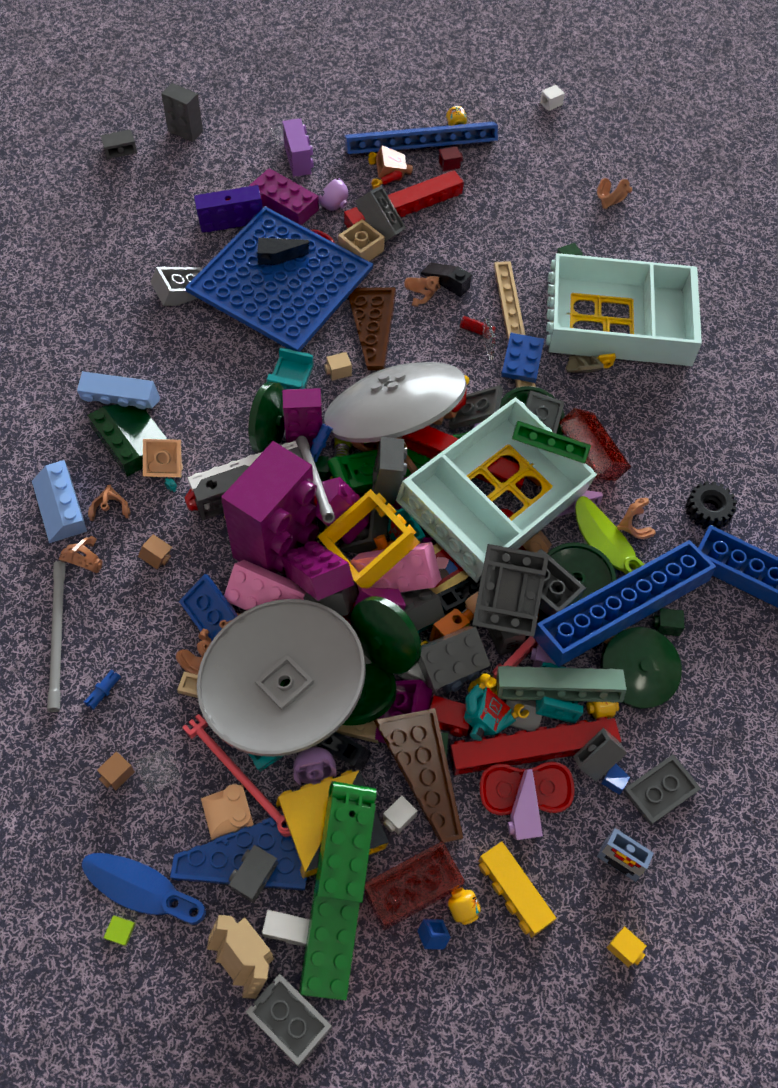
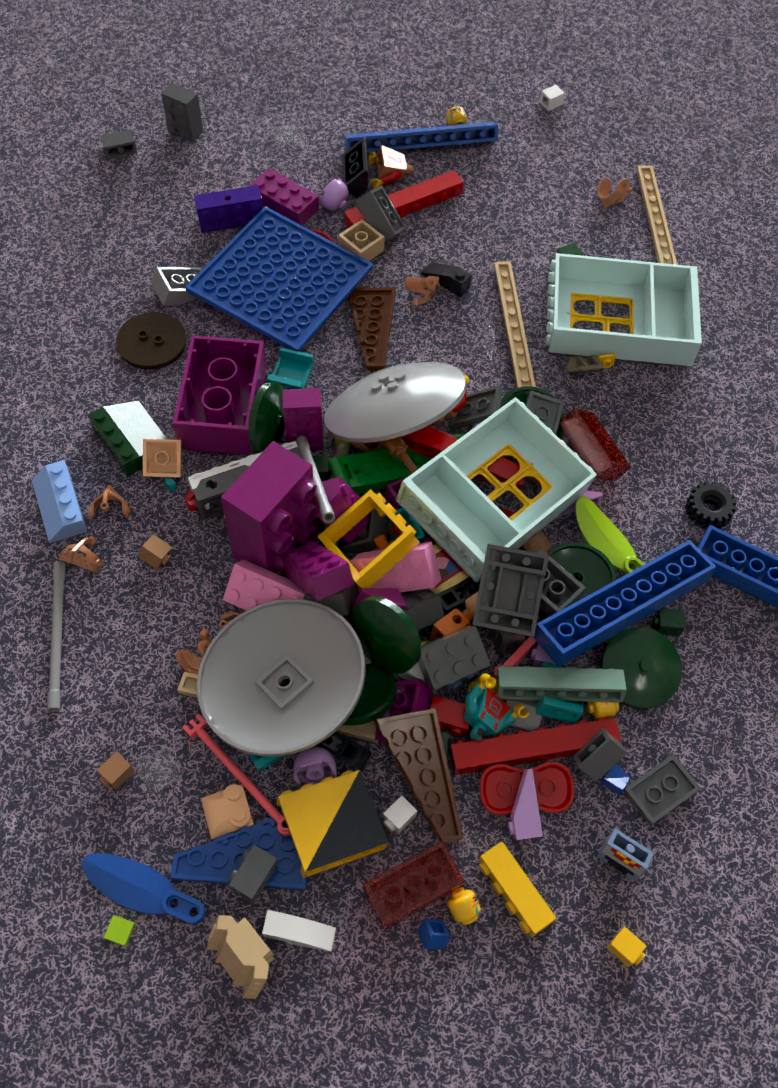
light blue slope [77,371,160,409] -> none
blue pin [83,670,121,710] -> none
blue tile [179,574,238,641] -> none
dark grey piece [246,974,332,1068] -> none
black slope [257,238,309,265] -> none
medium lavender brick [282,118,314,177] -> none
green hinge [299,781,376,1000] -> none
blue pin [310,423,333,462] -> none
tan brick [324,352,352,380] -> none
dark grey brick [372,437,407,504] -> none
dark red brick [438,146,463,171] -> none
red piece [460,316,496,339] -> none
blue plate [501,333,544,383] -> none
green slope [512,421,591,464] -> none
nougat helmet [617,498,656,539] -> none
none -> dark brown plate [116,312,187,370]
none -> magenta brick [172,335,267,455]
none -> black slope [342,137,368,198]
none -> tan plate [636,166,677,265]

